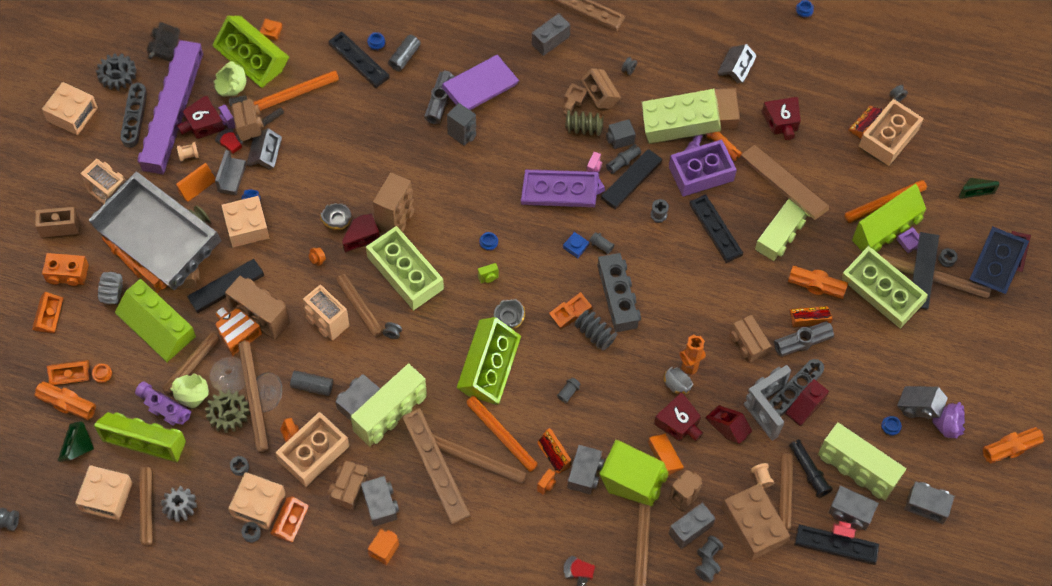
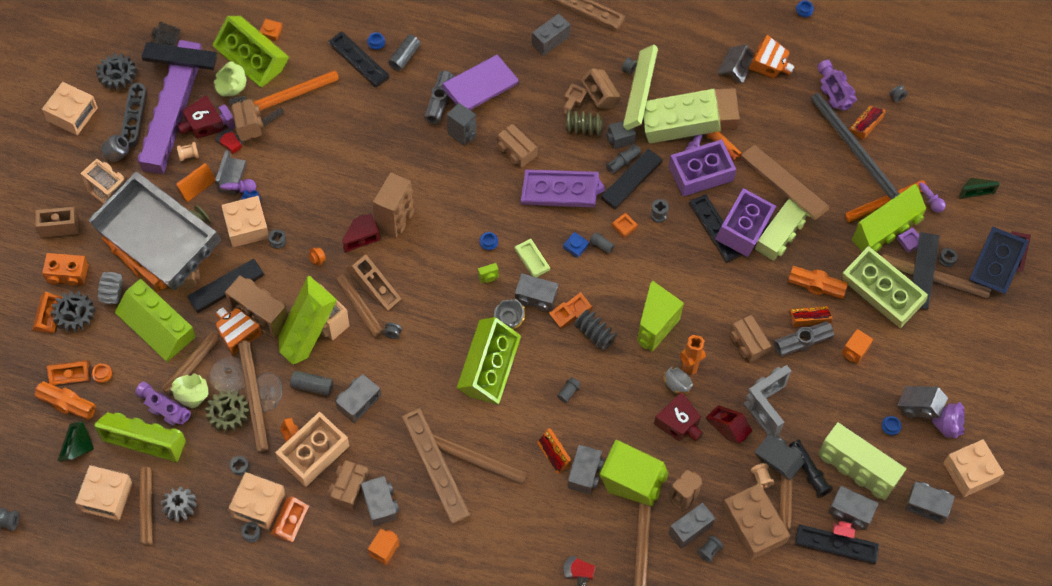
flat silver panel [247,128,282,170] -> none
light grey hair [321,203,352,230] -> none
yellowish green brick [351,363,427,447] -> none
yellowish green brick [366,226,444,311] -> none
orange axle [467,396,538,472] -> none
orange plate [537,469,556,495] -> none
bright pink plate [587,152,602,173] -> none
dark grey brick [597,253,641,332] -> none
orange slope [648,434,684,475] -> none
dark grey wheel [695,557,721,583] -> none
dark red torso [762,97,801,140] -> none
dark grey beam [769,359,824,417] -> none
dark red slope [786,379,829,427] -> none
light nougat brick [859,99,924,166] -> none
orange piece [982,427,1044,464] -> none
none -> dark grey gear [51,291,95,333]
none -> flat silver head [101,134,129,162]
none -> black tile [142,42,218,71]
none -> medium lavender bar [220,179,256,193]
none -> dark grey bush [268,229,286,249]
none -> lime slope [279,276,337,364]
none -> medium nougat slope [346,254,402,311]
none -> medium nougat brick [496,124,538,167]
none -> yellowish green tile [515,239,550,277]
none -> flat silver brick [515,273,558,312]
none -> orange tile [611,213,638,238]
none -> yellowish green tile [623,45,658,130]
none -> lime slope [637,281,684,352]
none -> medium lavender brick [715,188,776,257]
none -> orange torso [748,35,794,78]
none -> dark grey brick [755,434,805,480]
none -> dark grey axle [811,93,900,200]
none -> medium lavender brick [817,60,857,111]
none -> orange brick [841,329,874,364]
none -> medium lavender bar [919,182,946,213]
none -> light nougat piece [943,439,1004,497]

